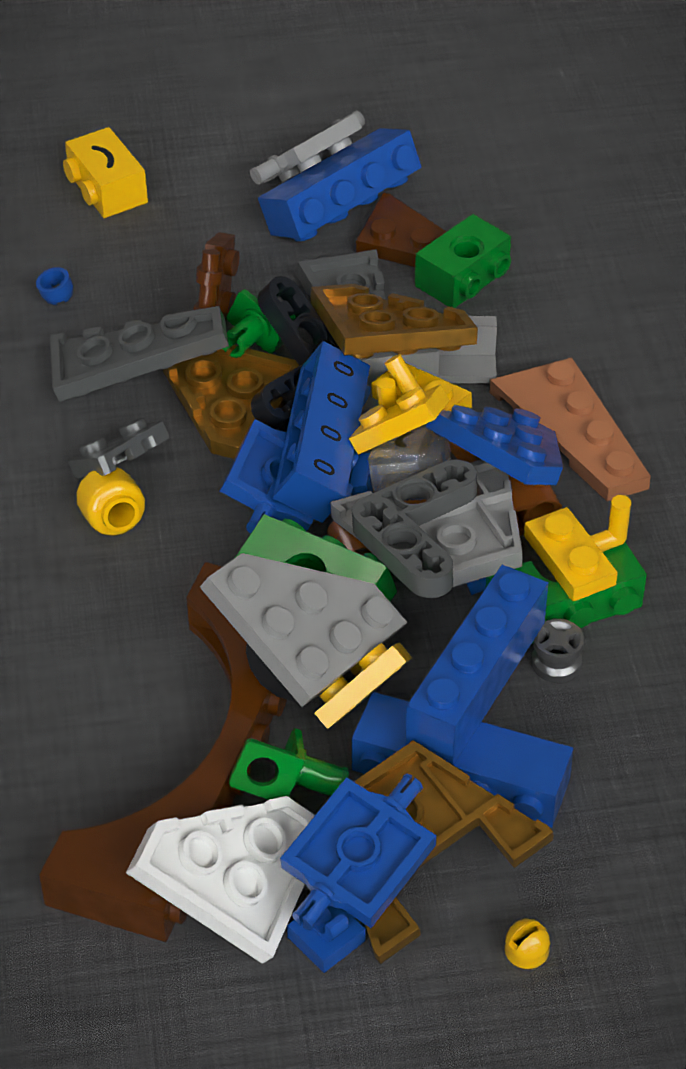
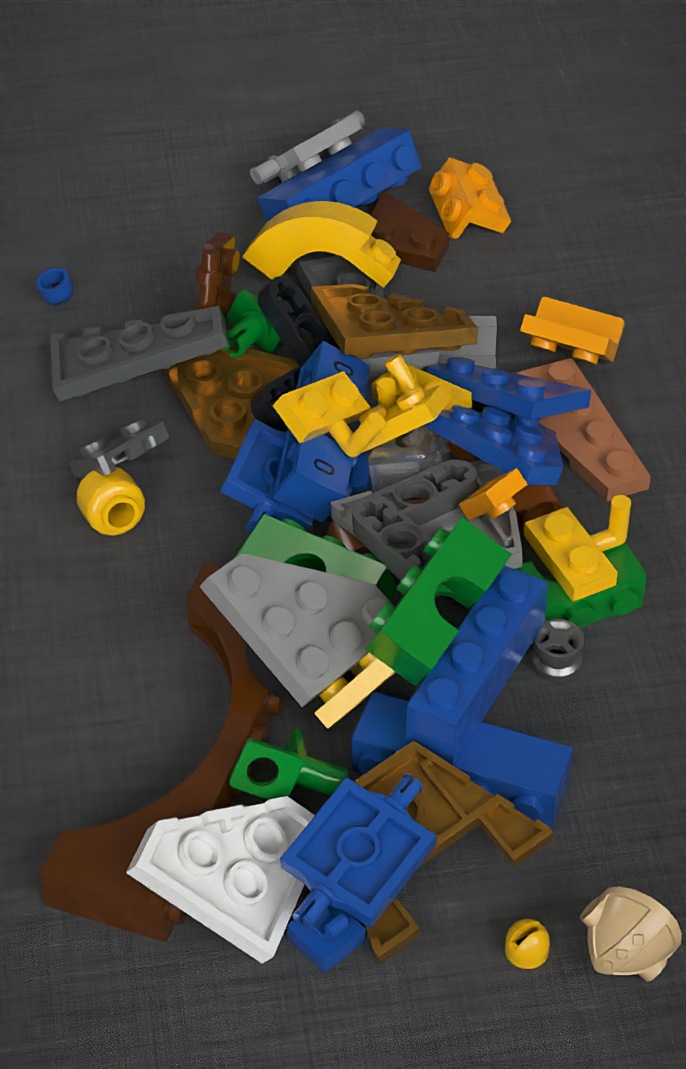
yellow brick [63,127,148,218] -> none
green brick [415,214,511,308] -> none
none -> yellow arch [242,201,402,288]
none -> yellow plate [273,371,386,457]
none -> green arch [365,517,512,687]
none -> blue wing [428,357,591,420]
none -> light orange bracket [429,157,511,239]
none -> light orange plate [458,468,527,520]
none -> light orange bracket [520,297,625,365]
none -> tan helmet [580,886,682,982]

